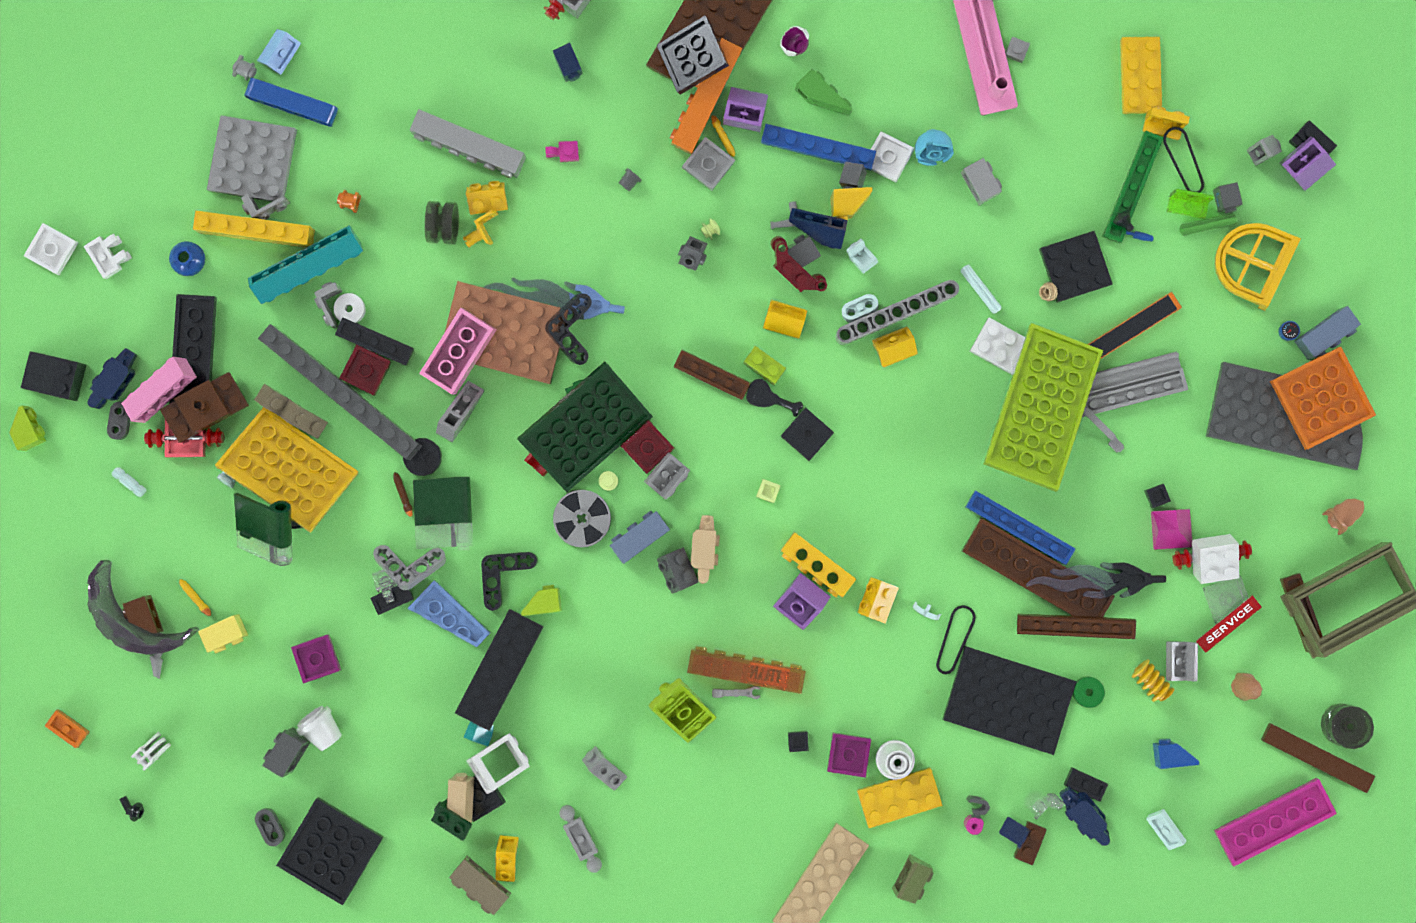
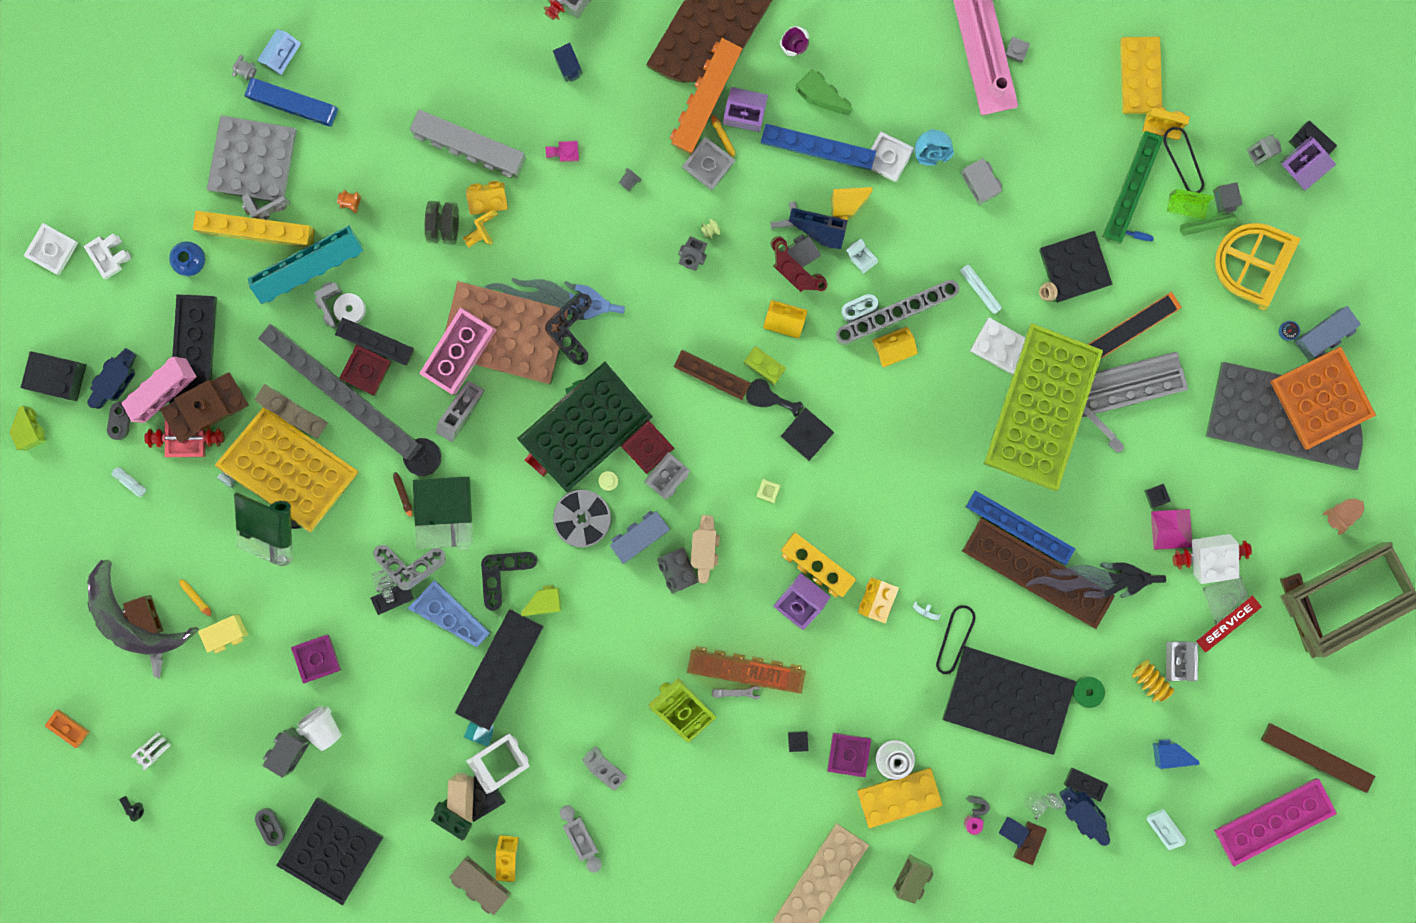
plate [657,15,729,95] -> none
dark grey brick [839,162,867,189] -> none
reddish brown tile [1017,614,1136,639] -> none
black rock [1113,210,1134,232] -> none
nougat piece [1231,673,1262,701] -> none
clear smoke wheel [1321,703,1374,749] -> none

